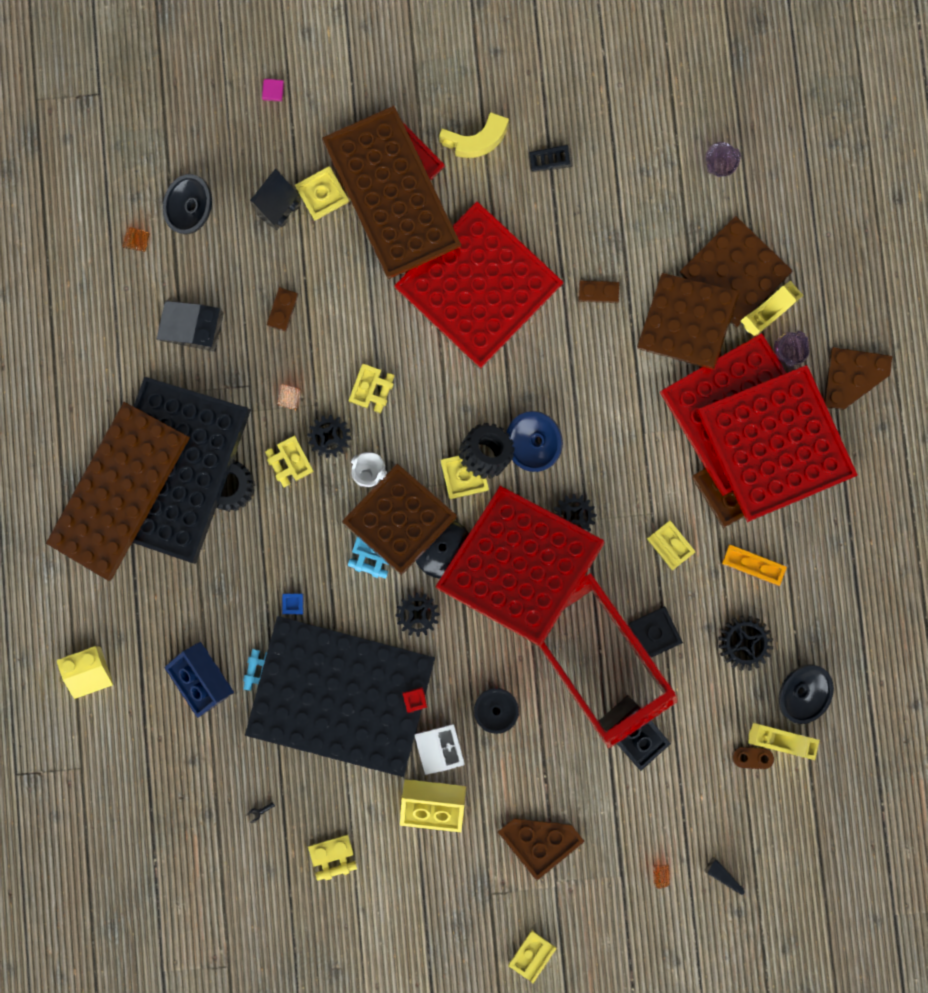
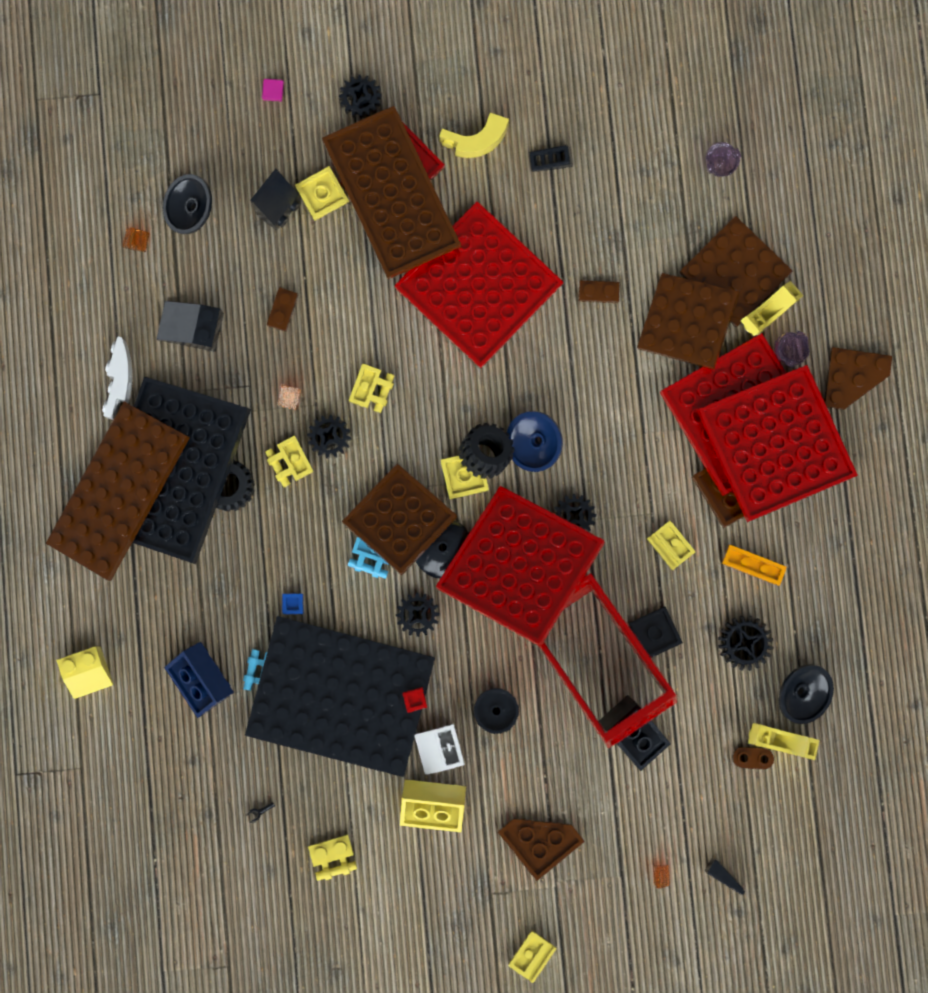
white cap [351,452,387,487] -> none
none -> white slope [102,337,132,420]
none -> black gear [339,74,382,119]

